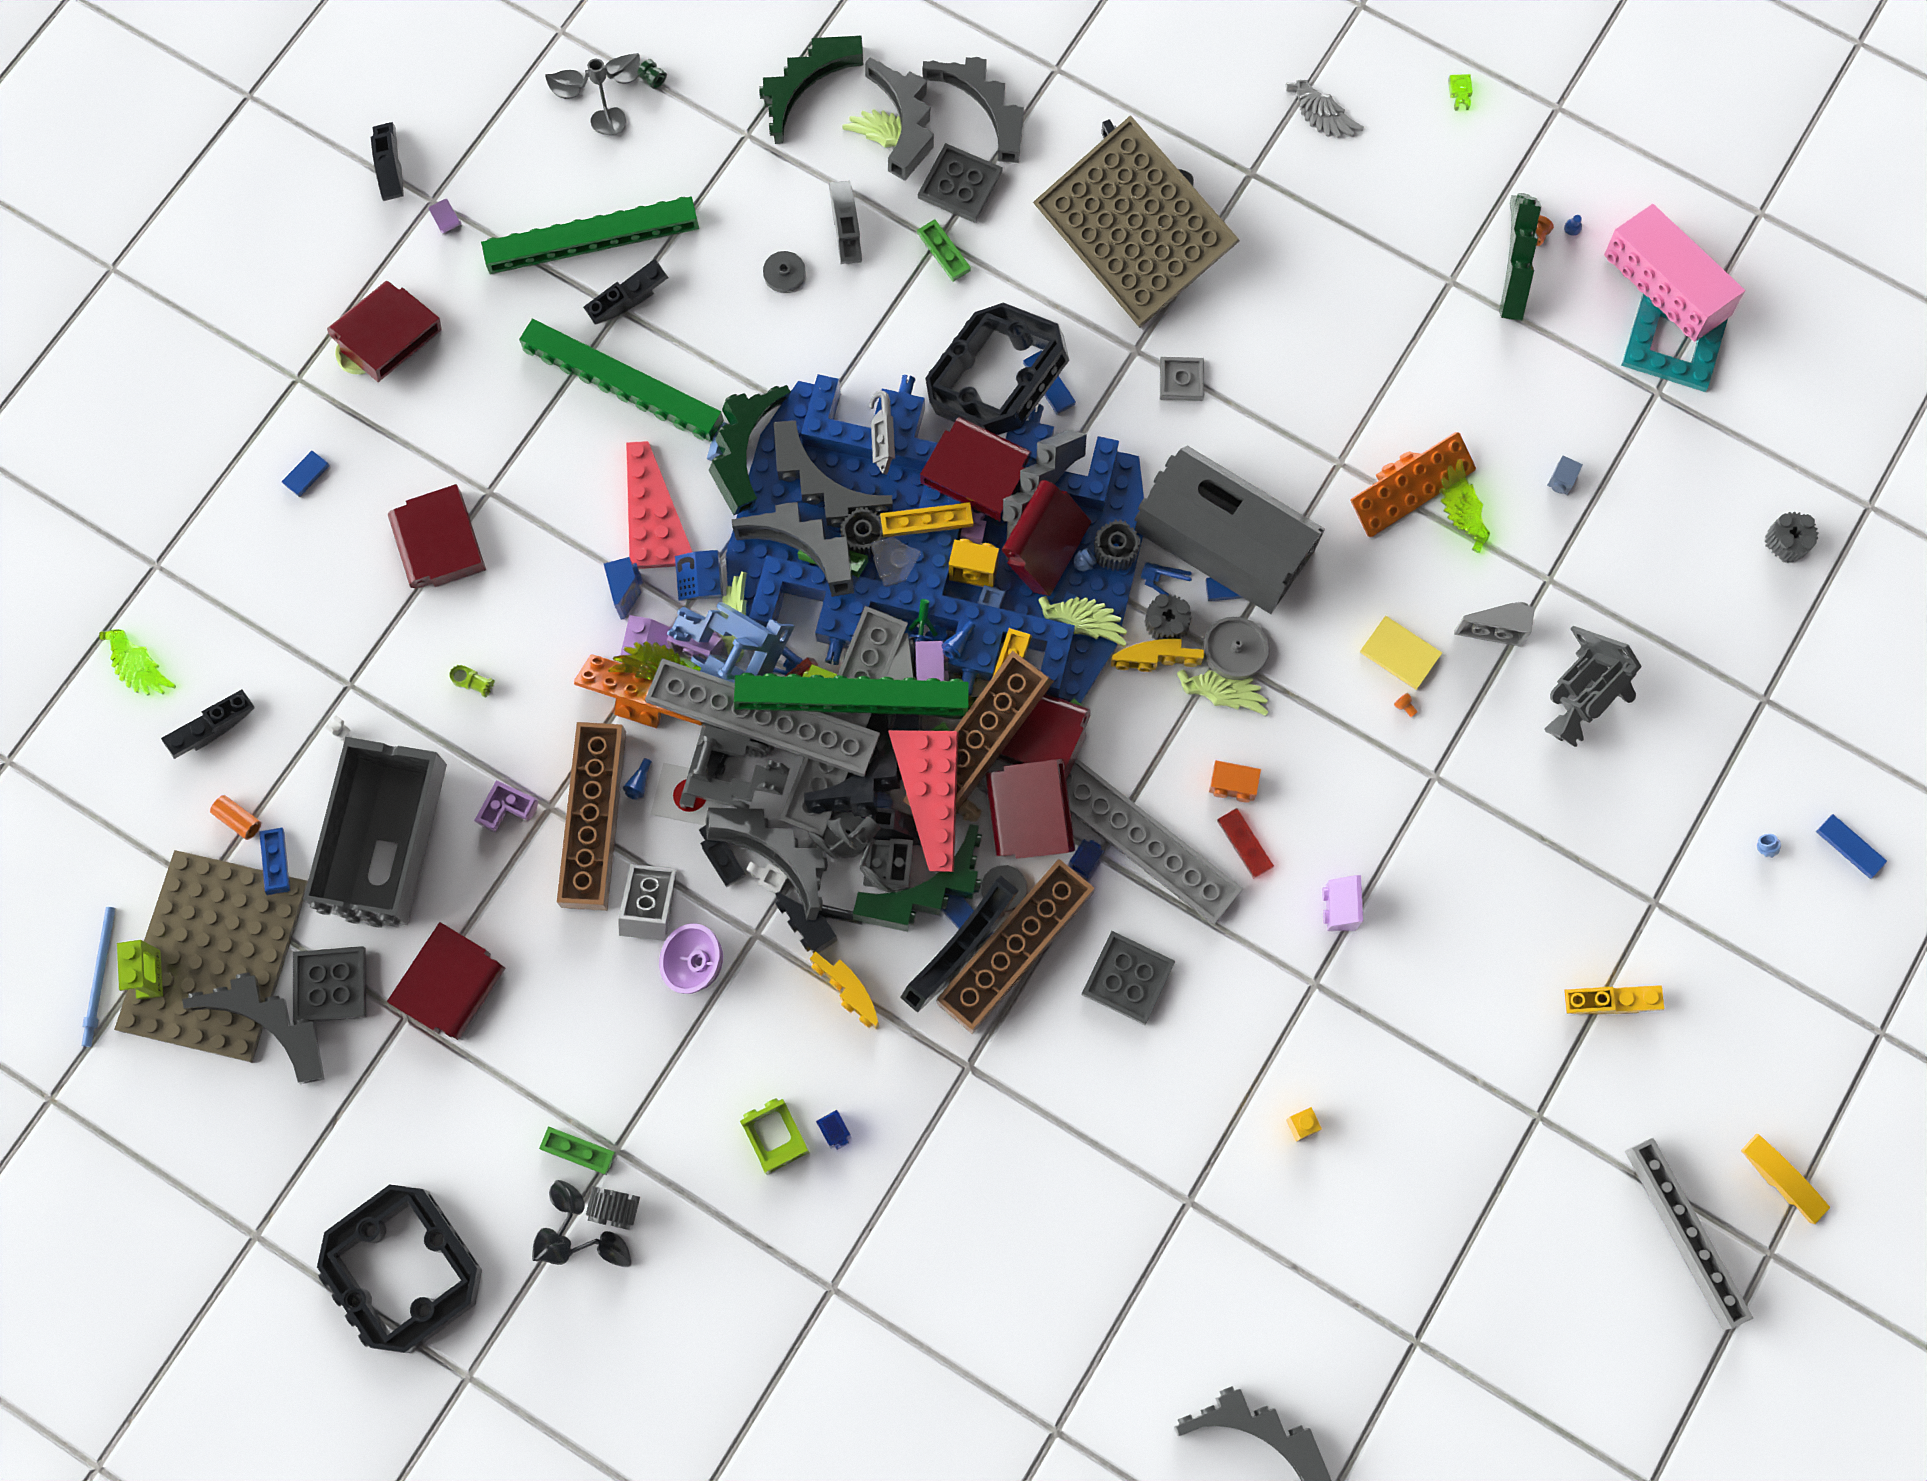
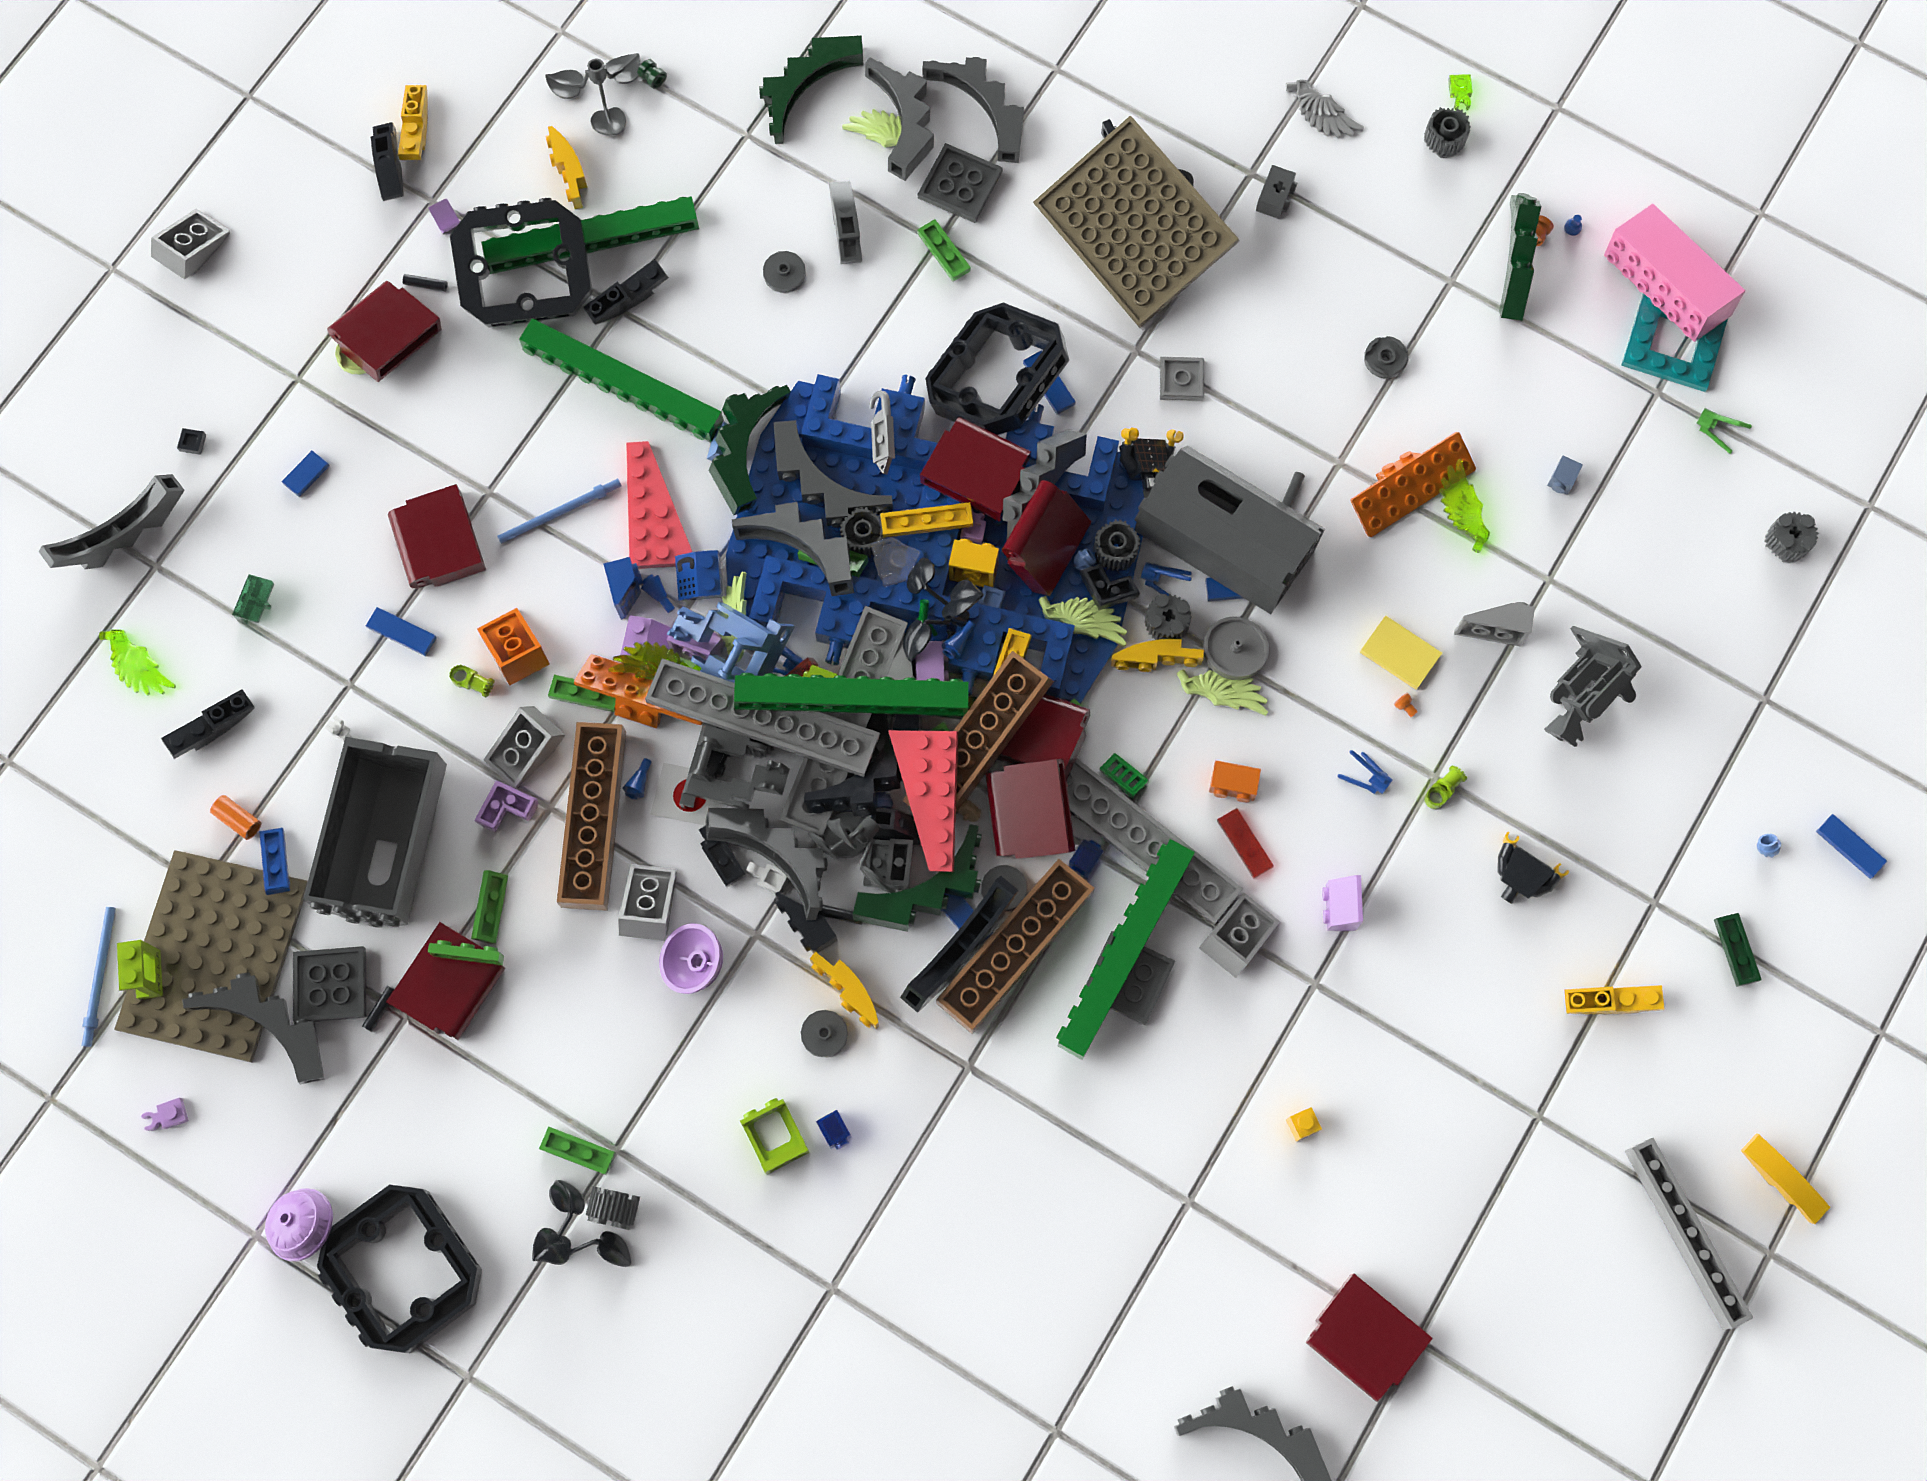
none -> dark grey arch [38,474,185,569]
none -> lavender plate [141,1097,189,1131]
none -> light grey slope [151,208,230,280]
none -> black plate [177,428,206,455]
none -> clear green panel [232,574,274,624]
none -> lavender hat [265,1188,333,1262]
none -> black piece [362,985,394,1032]
none -> blue tile [365,607,437,657]
none -> yellow slope [398,85,428,160]
none -> black piece [402,274,448,292]
none -> bright green plate [428,940,504,965]
none -> black panel [450,198,593,328]
none -> bright green plate [471,870,508,944]
none -> orange slope [477,608,550,686]
none -> light grey slope [483,706,565,789]
none -> medium blue bar [497,478,622,544]
none -> yellow slope [546,126,588,209]
none -> bright green plate [548,675,616,712]
none -> blue cone [641,574,675,613]
none -> dark grey plate [800,1010,848,1057]
none -> black plant [903,557,984,662]
none -> green brick [1056,839,1195,1060]
none -> black brick [1080,564,1140,610]
none -> green slope [1099,753,1149,800]
none -> black torso [1119,427,1184,491]
none -> light grey slope [1199,892,1280,978]
none -> dark grey brick [1256,165,1298,219]
none -> dark grey piece [1282,472,1305,508]
none -> dark red piece [1305,1273,1433,1402]
none -> blue plant [1337,750,1393,794]
none -> dark grey plate [1364,336,1408,379]
none -> dark grey brick [1424,107,1471,158]
none -> lime connector [1424,765,1467,809]
none -> black torso [1497,832,1569,904]
none -> bright green plant [1696,408,1752,453]
none -> dark green plate [1714,913,1762,987]

